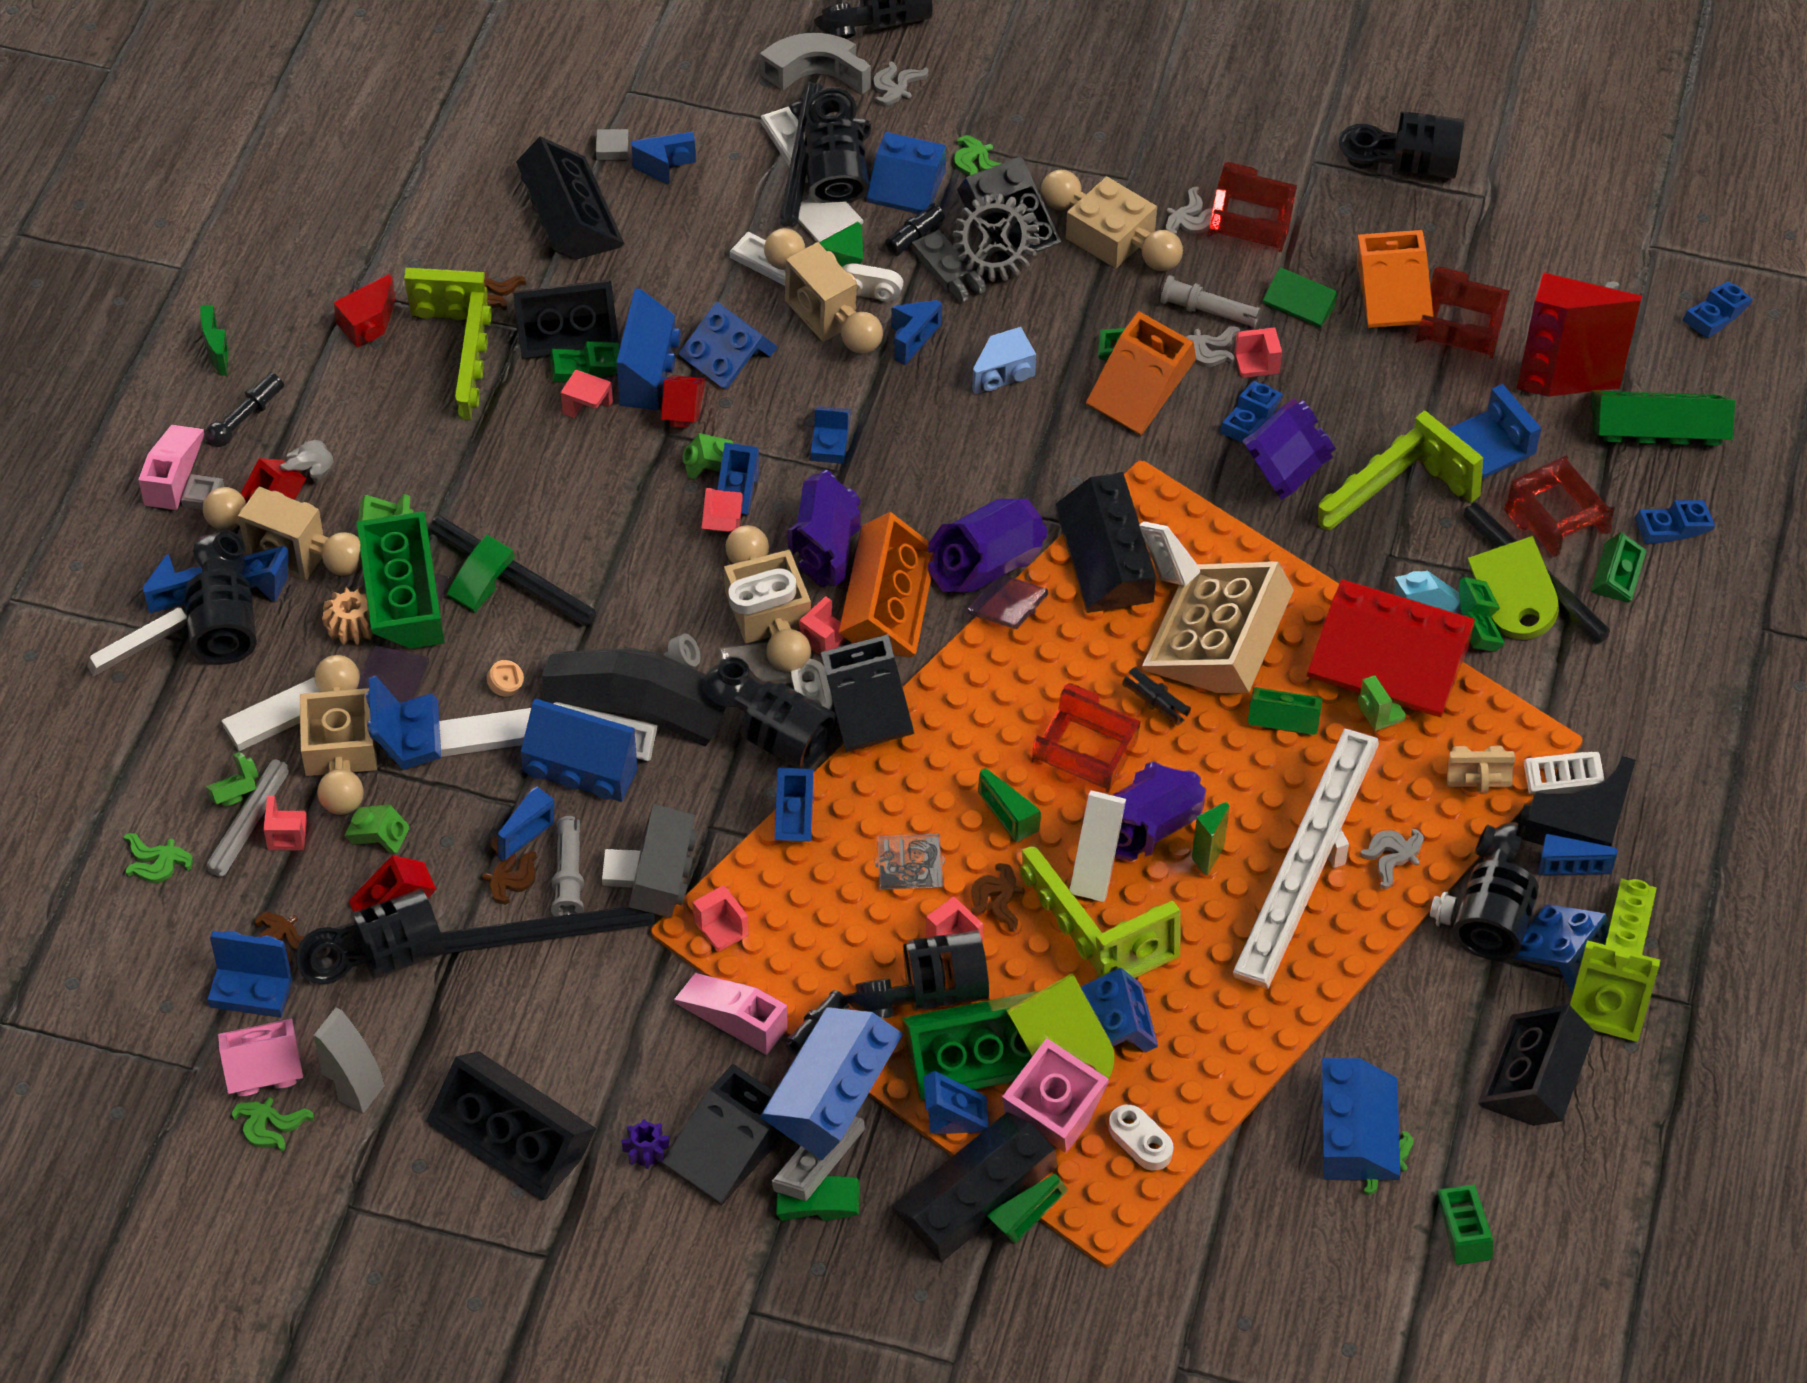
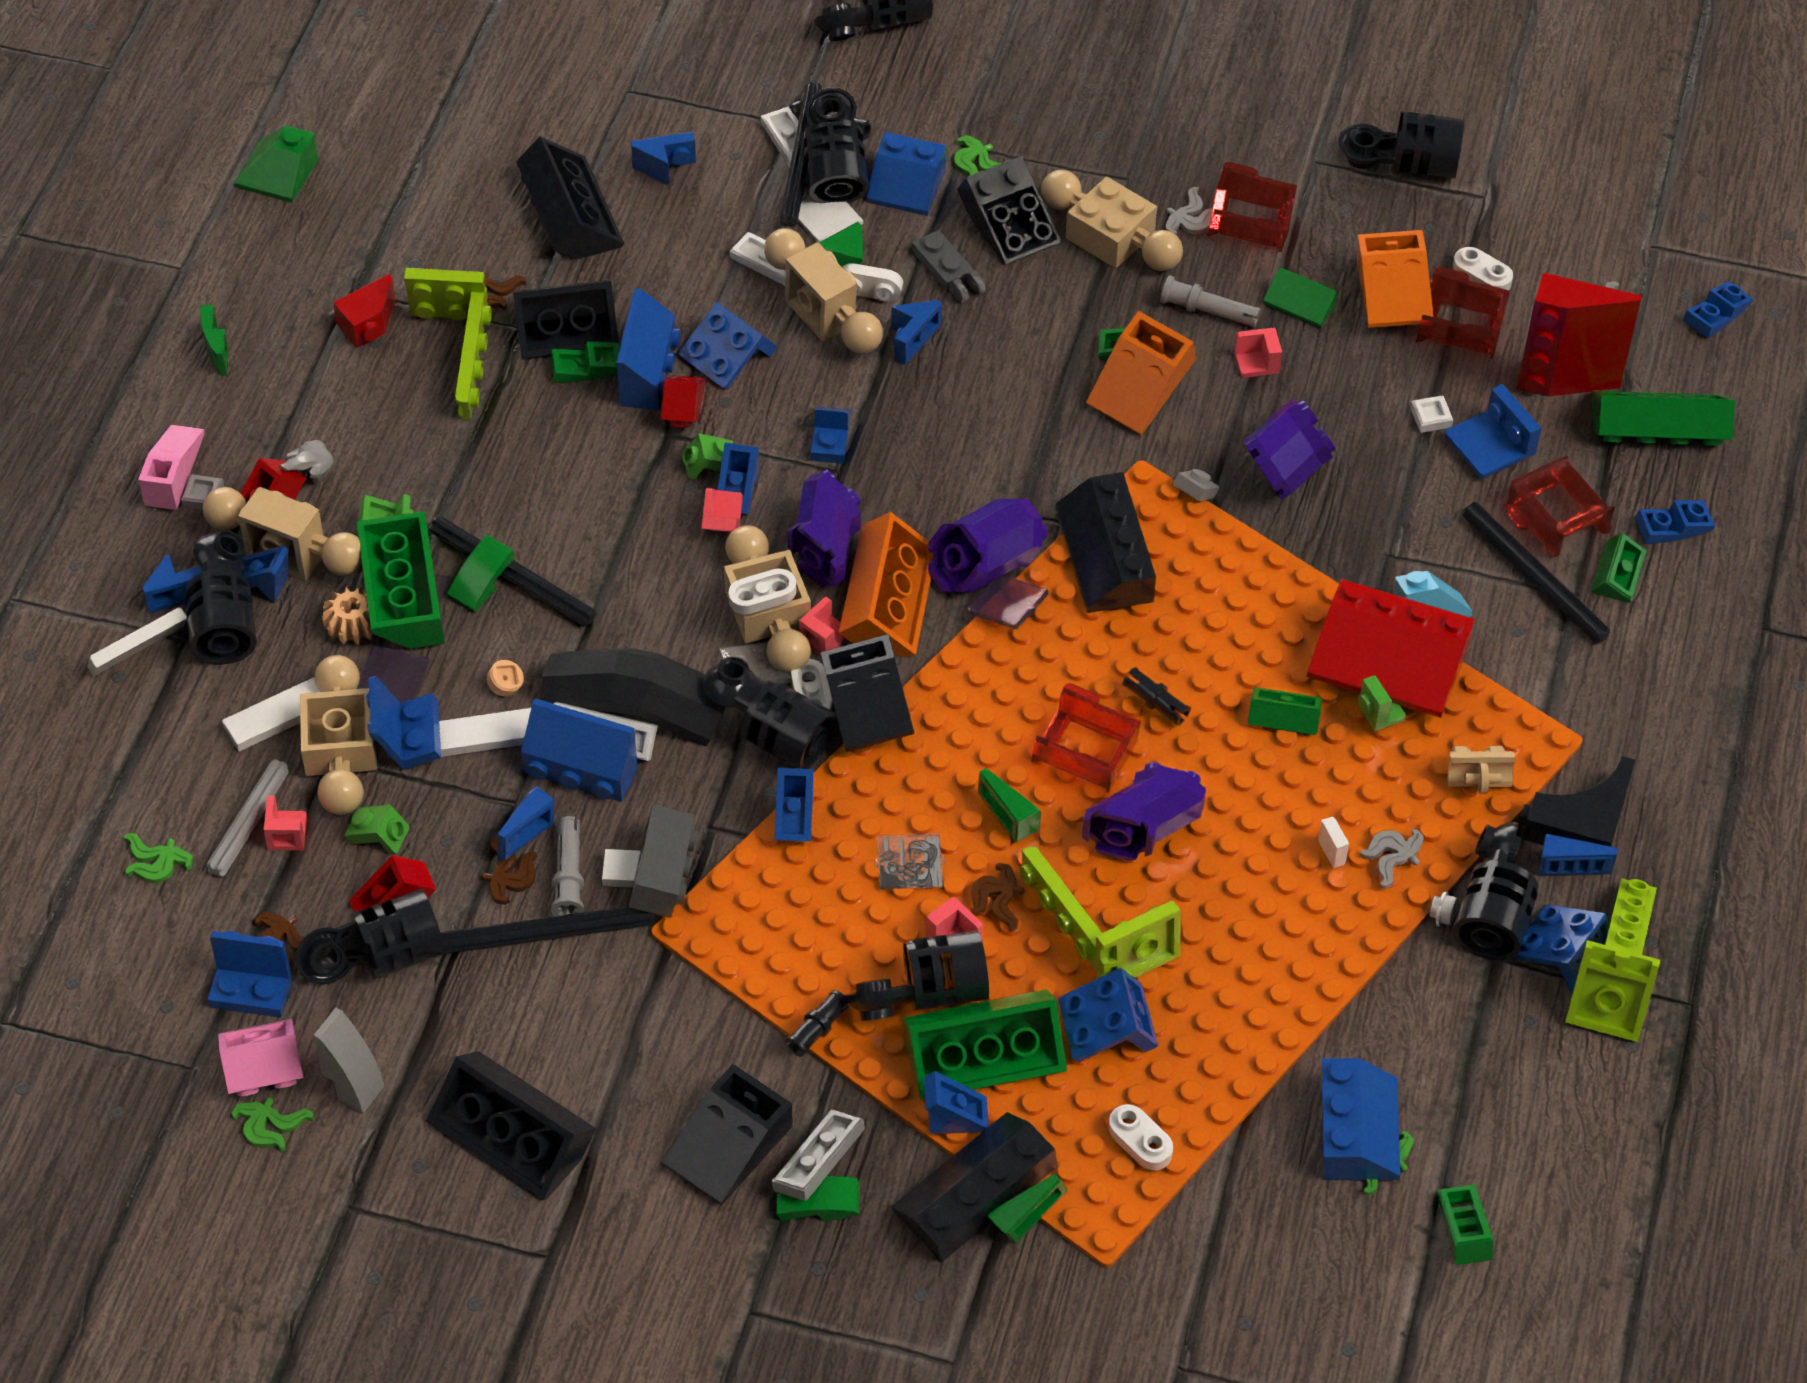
black pin [205,372,284,447] -> none
bright green bracket [206,752,259,806] -> none
coral panel [561,370,613,418] -> none
light grey tile [596,129,629,160] -> none
dark purple gear [621,1119,670,1169] -> none
light grey tile [664,633,700,668] -> none
bright pink slope [674,973,787,1055] -> none
coral panel [693,885,749,951] -> none
light grey arch [760,33,871,94] -> none
slope [760,1007,903,1160] -> none
light grey piece [874,62,928,107] -> none
black pin [885,203,945,256] -> none
light grey gear [953,194,1040,282] -> none
light blue slope [972,327,1036,394] -> none
bright pink slope [1002,1038,1109,1153] -> none
lime tile [1006,973,1115,1079] -> none
white tile [1070,790,1126,902] -> none
white slope [1139,521,1200,586] -> none
tan slope [1142,562,1294,693] -> none
light grey piece [1186,326,1240,367] -> none
green slope [1192,802,1230,875] -> none
blue slope [1220,381,1283,443] -> none
white tile [1233,728,1379,989] -> none
lime bracket [1318,410,1483,530] -> none
green slope [1459,577,1505,652] -> none
lime tile [1468,536,1559,640] -> none
black slope [1478,1005,1595,1126] -> none
white slope [1523,752,1605,794] -> none
none -> green slope [234,125,319,203]
none -> light grey plate [1173,469,1220,501]
none -> white tile [1411,396,1453,433]
none -> white plate [1453,247,1513,295]

